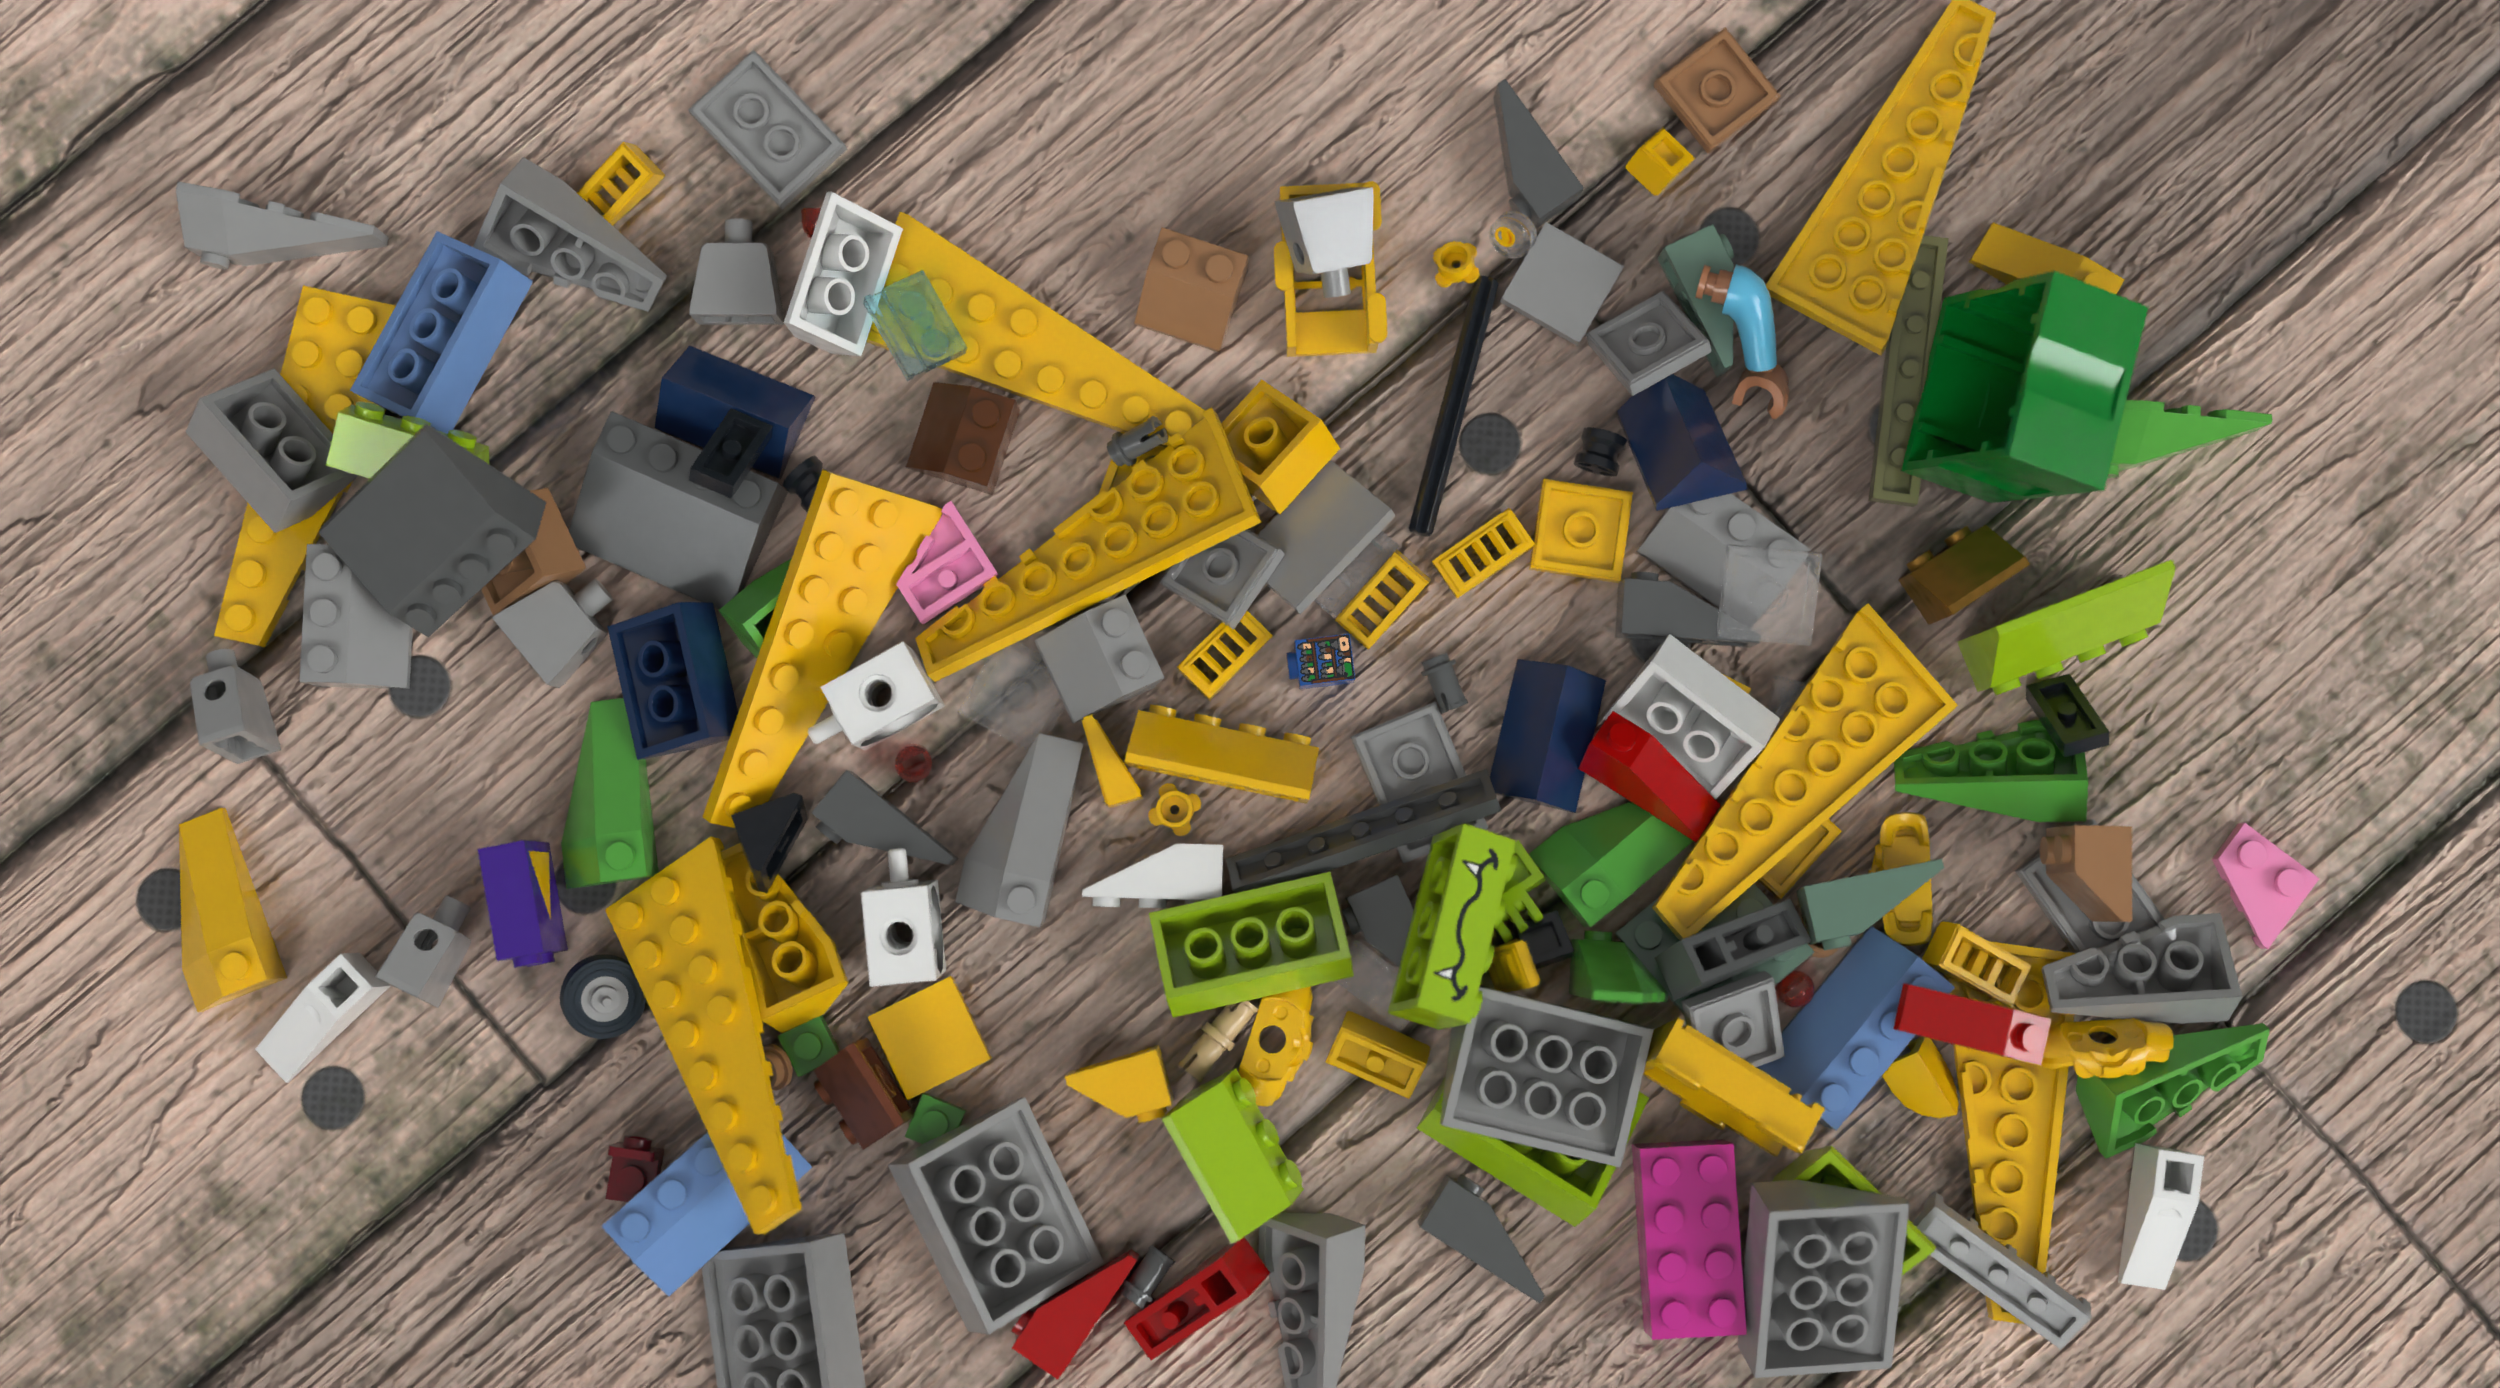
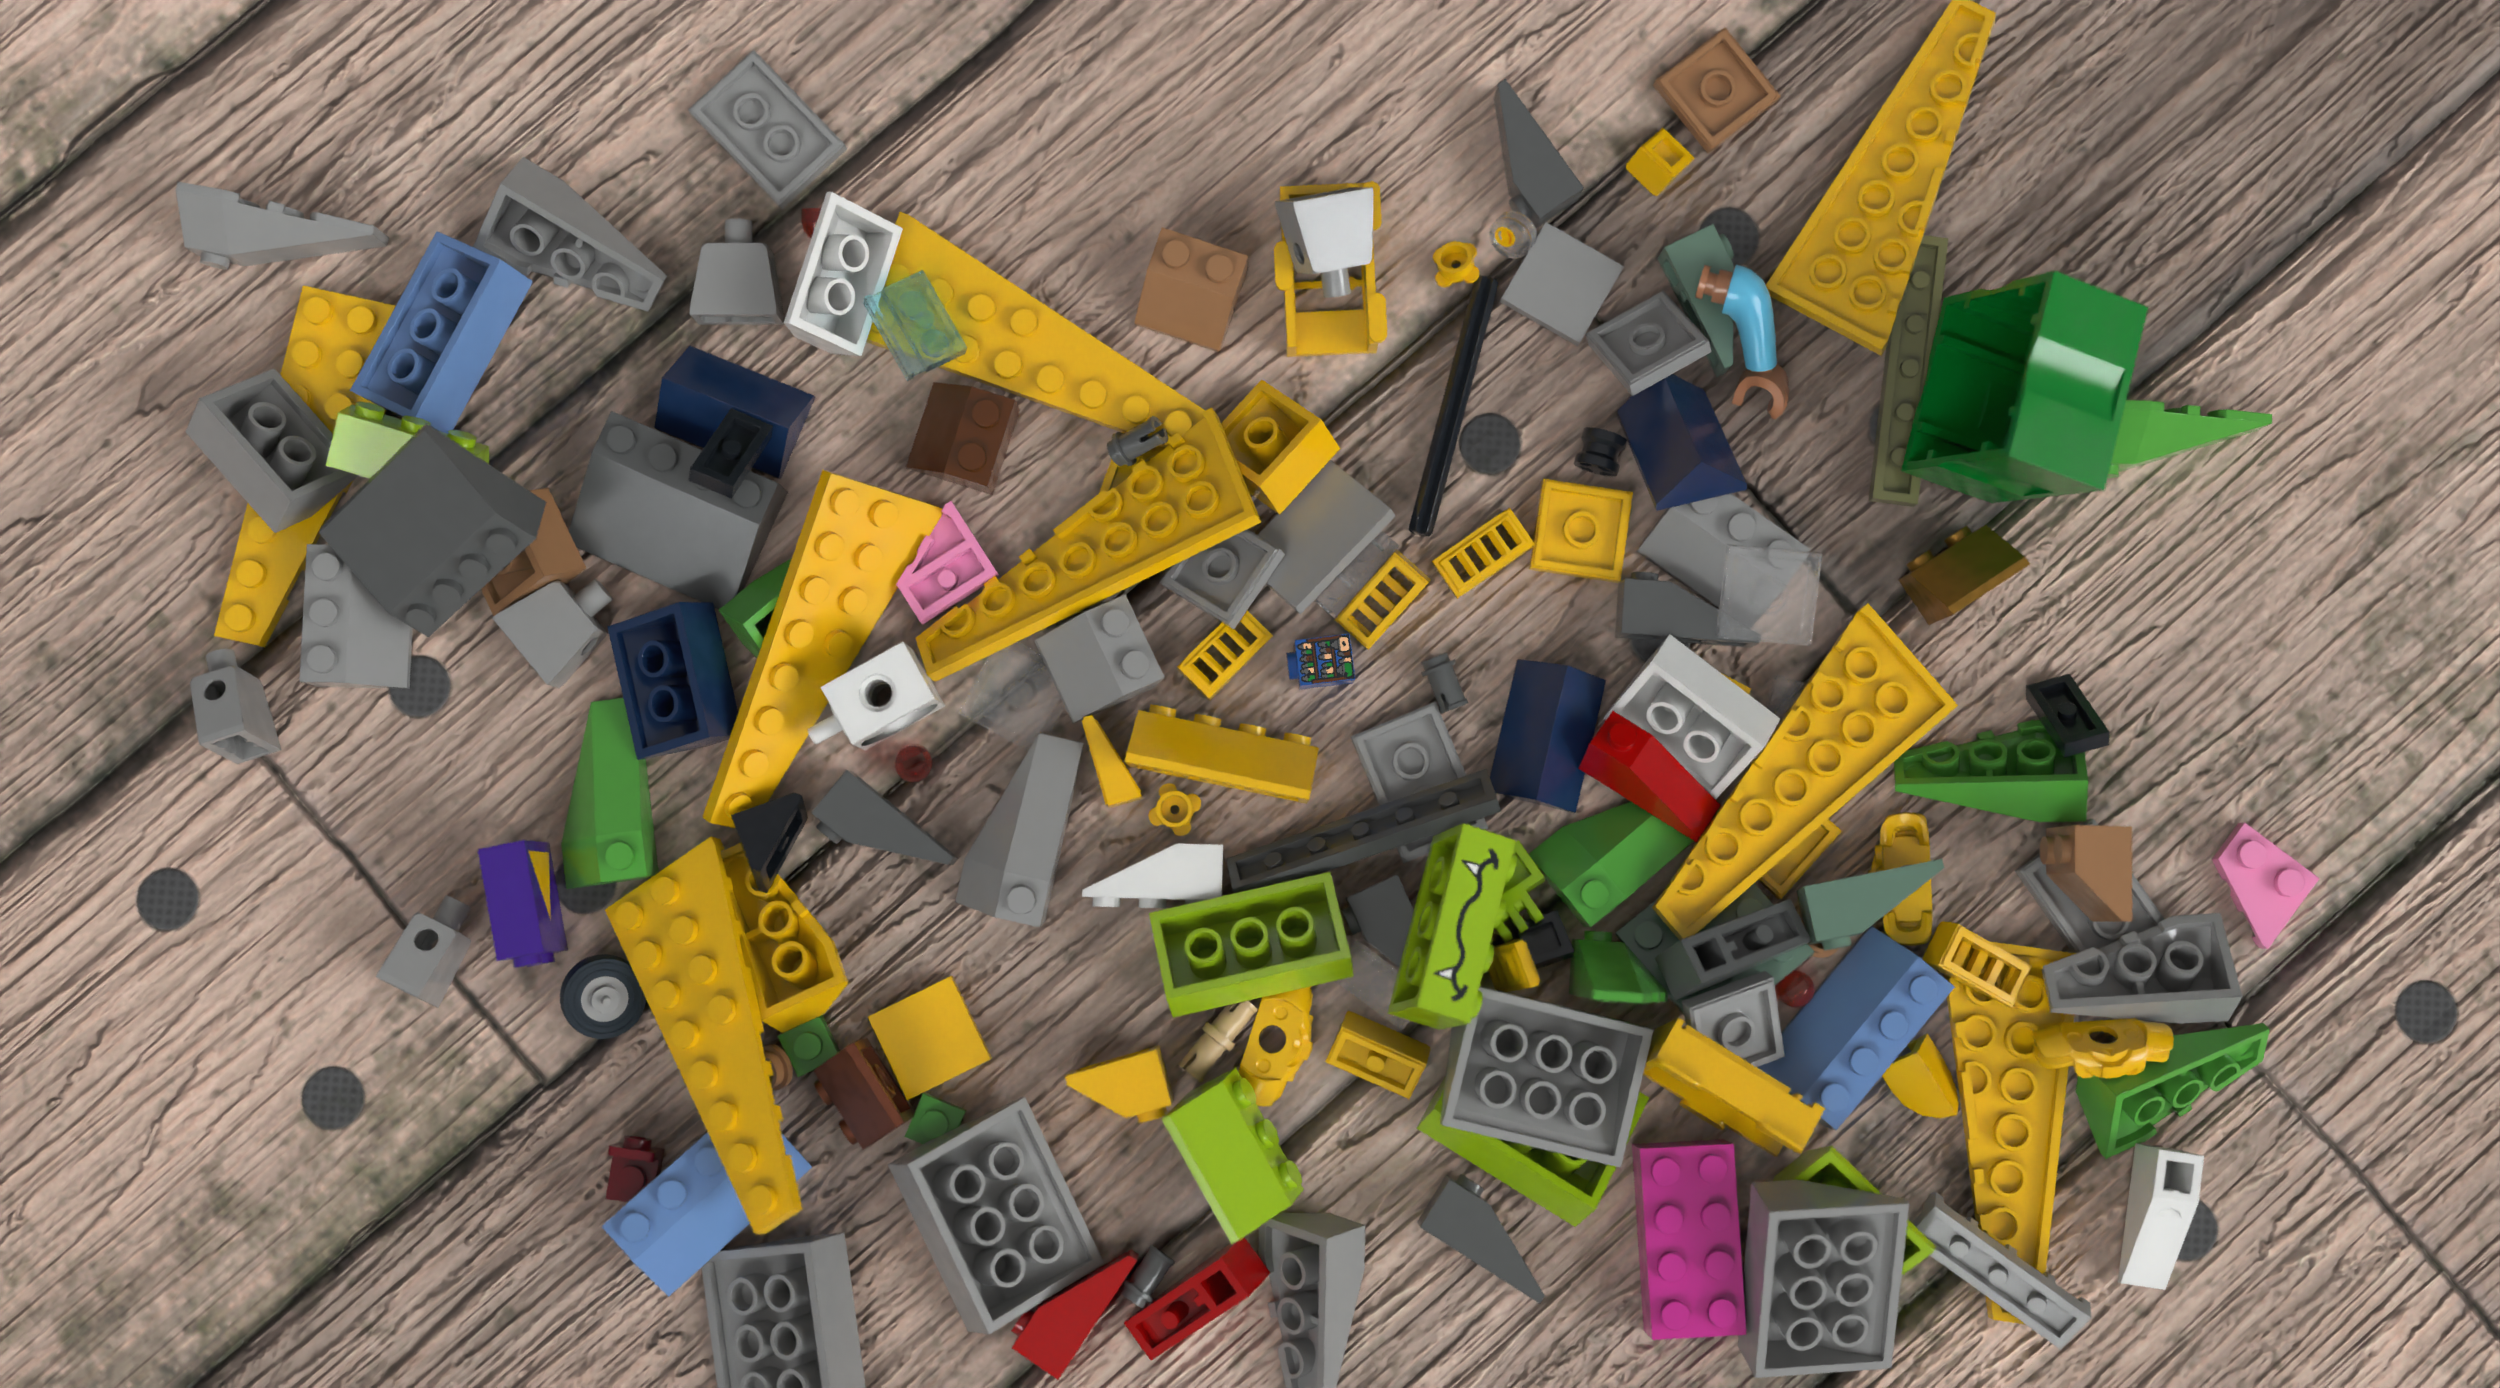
yellow wedge [179,808,287,1012] -> none
white slope [255,953,390,1083] -> none
yellow slope [577,142,665,226] -> none
black wheel [782,456,823,513] -> none
white piece [861,848,946,987] -> none
red slope [1893,983,2051,1065] -> none
lime slope [1957,559,2176,696] -> none
yellow slope [1969,222,2125,294] -> none

